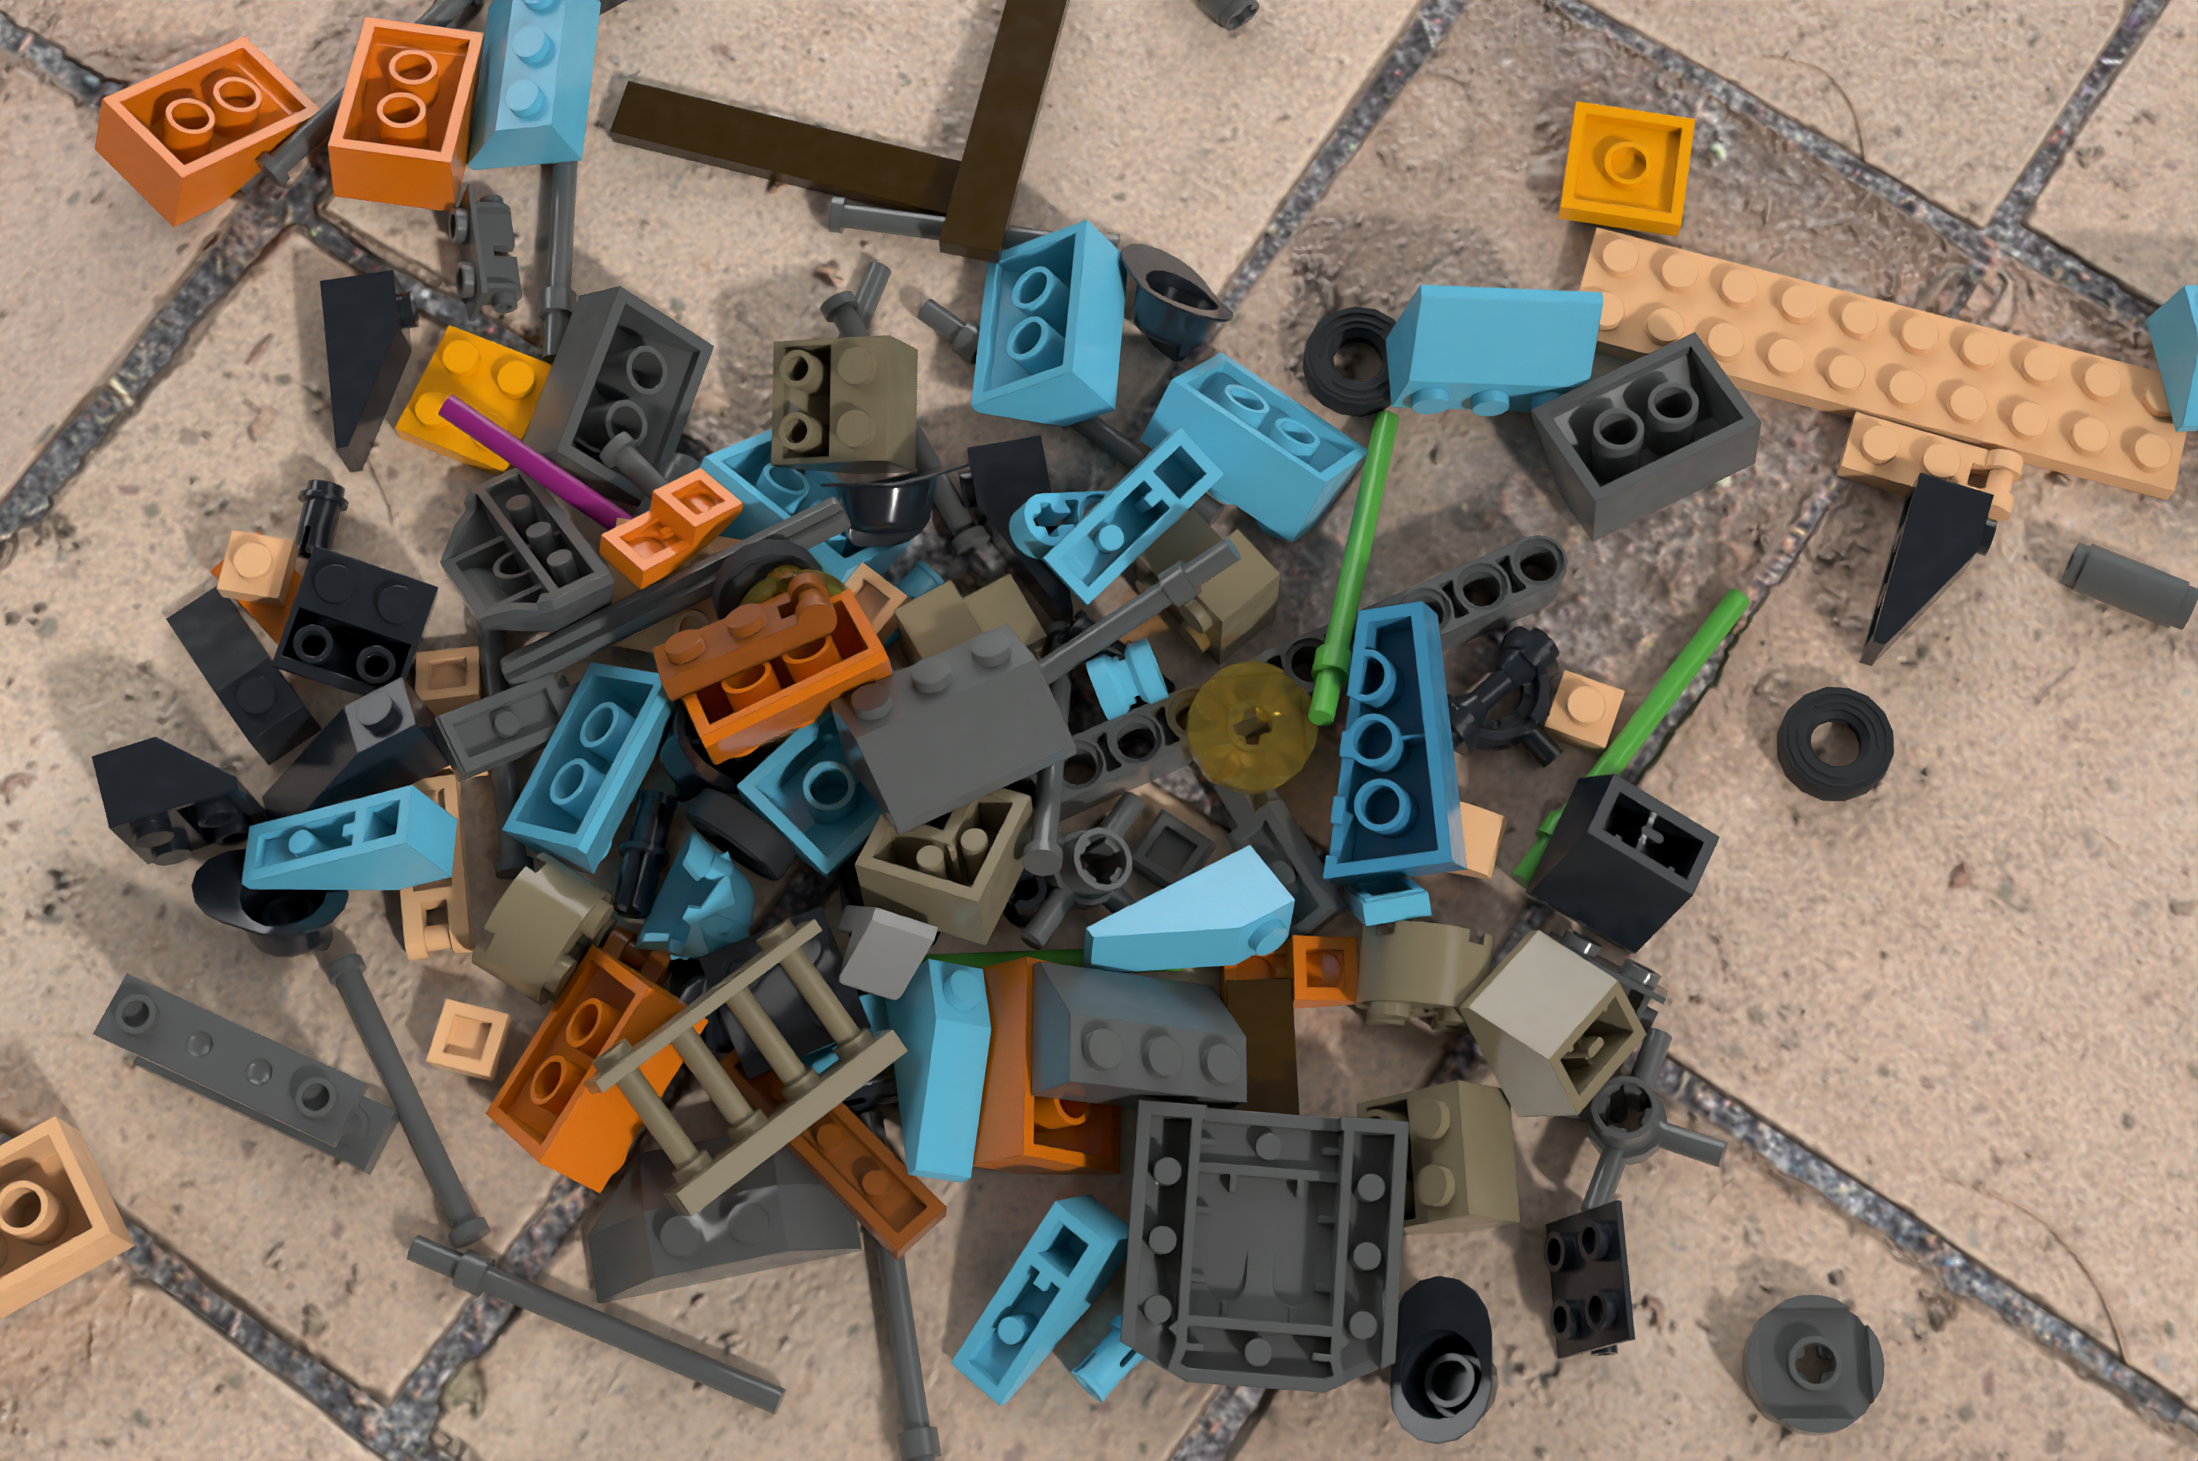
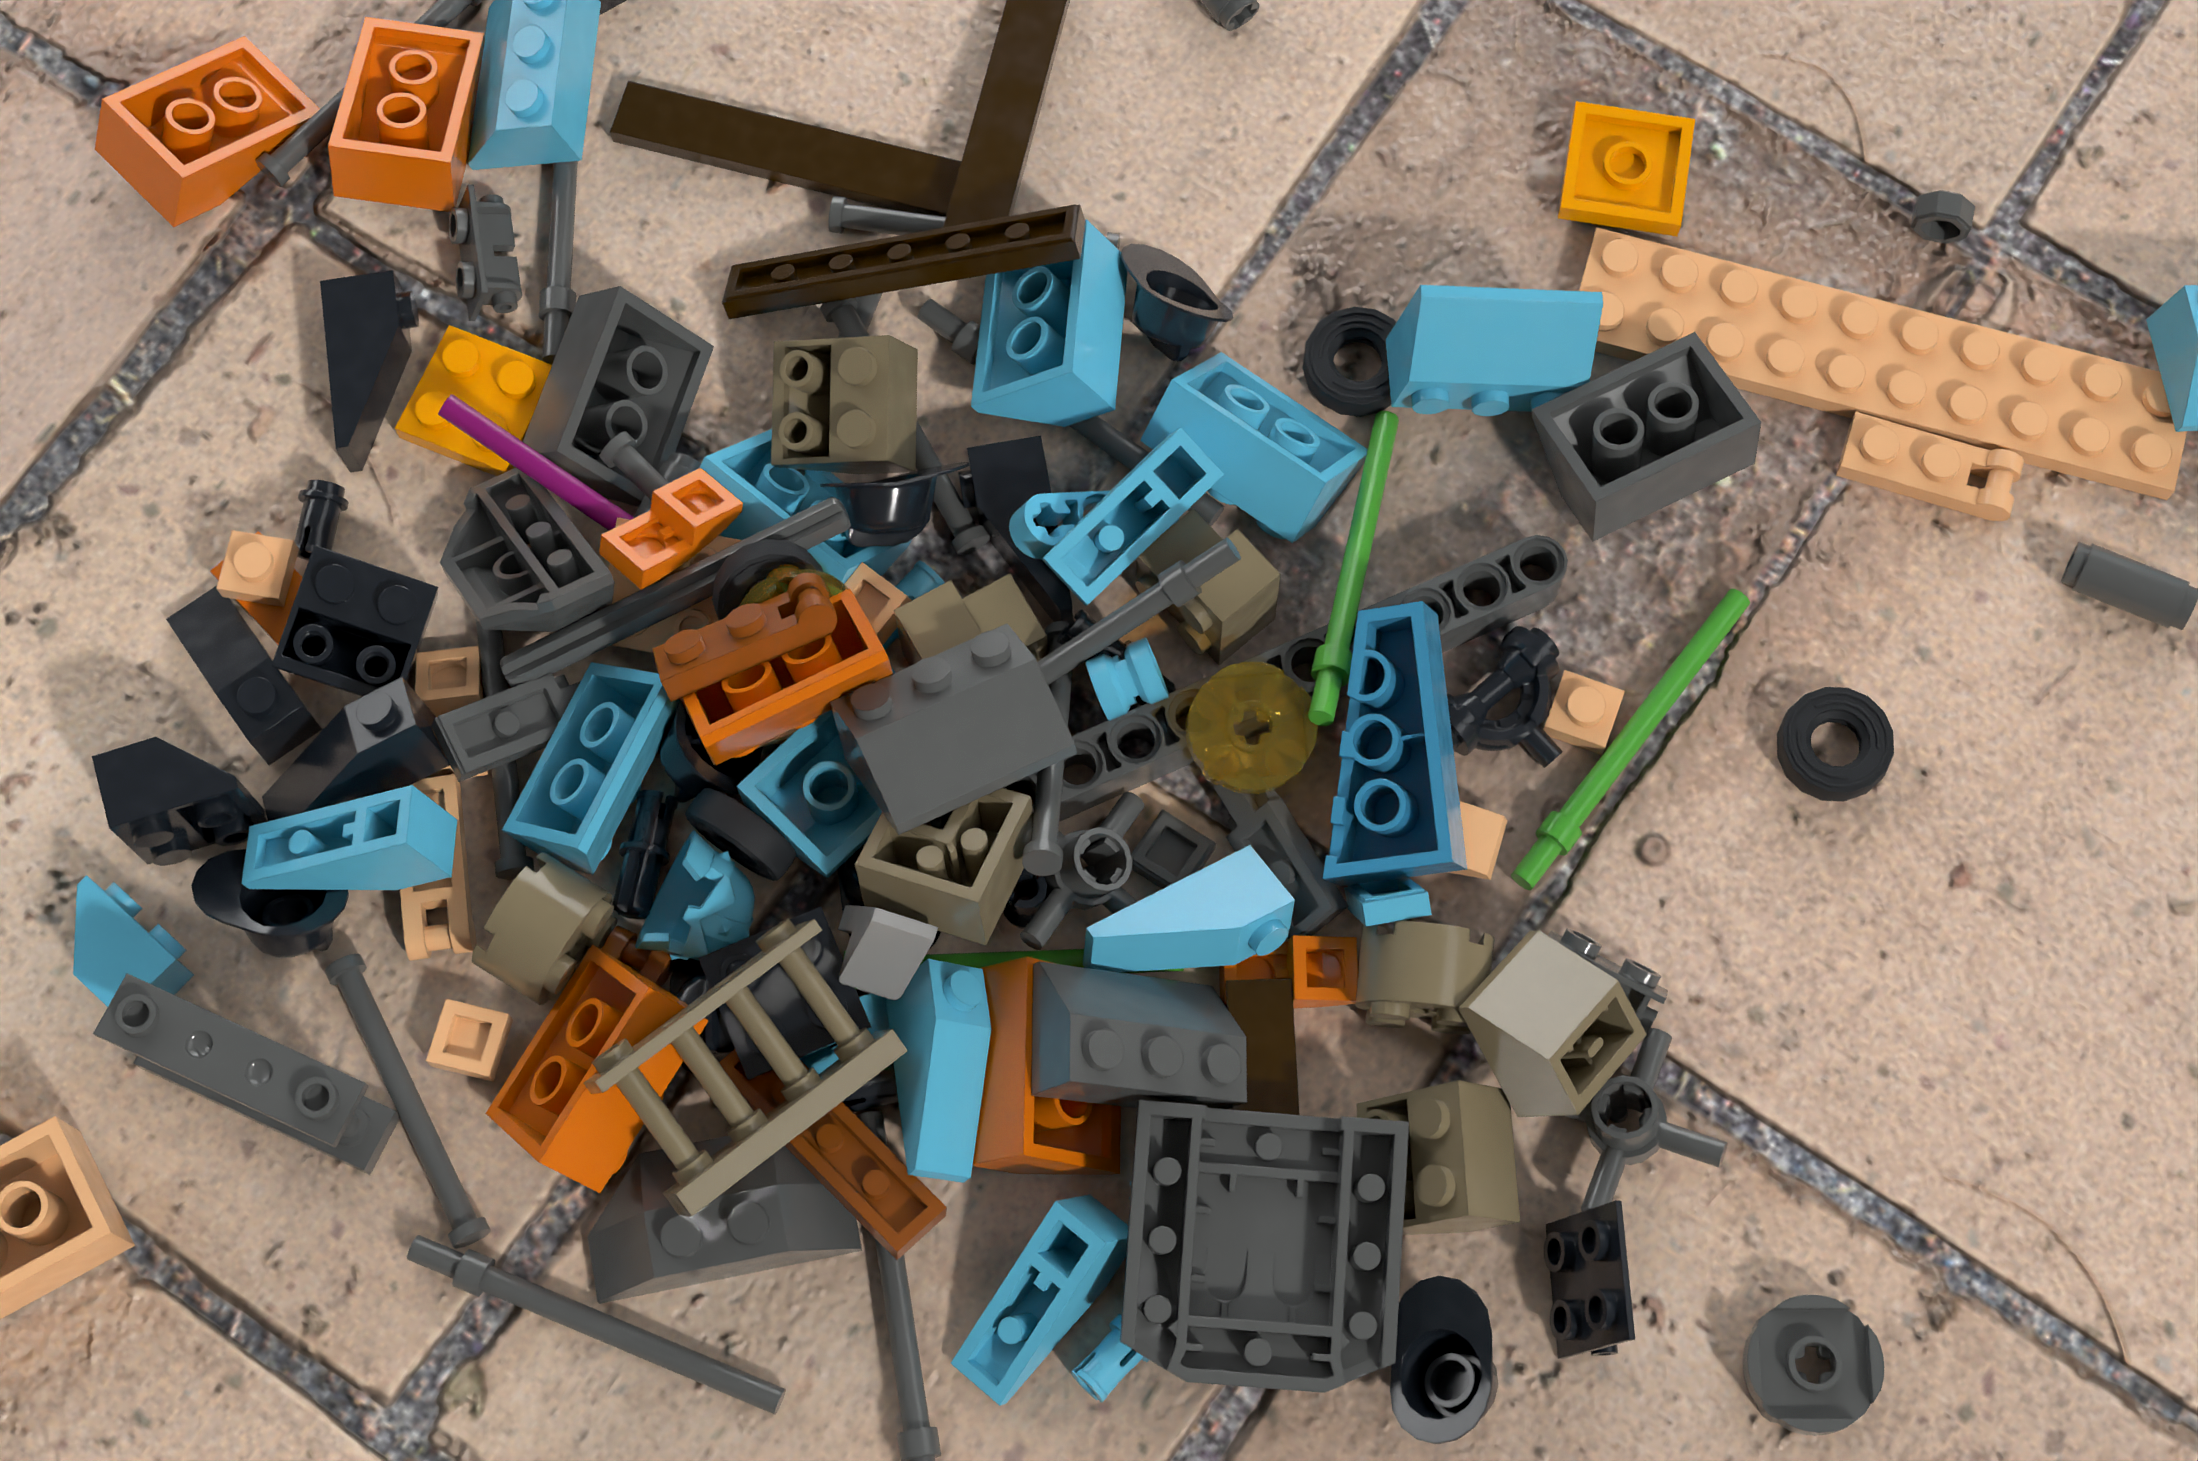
black slope [1525,774,1720,954] -> none
black slope [1859,473,1997,666] -> none
none -> medium azure slope [73,875,194,1007]
none -> dark brown tile [722,204,1086,319]
none -> dark grey tile [1911,190,1975,244]

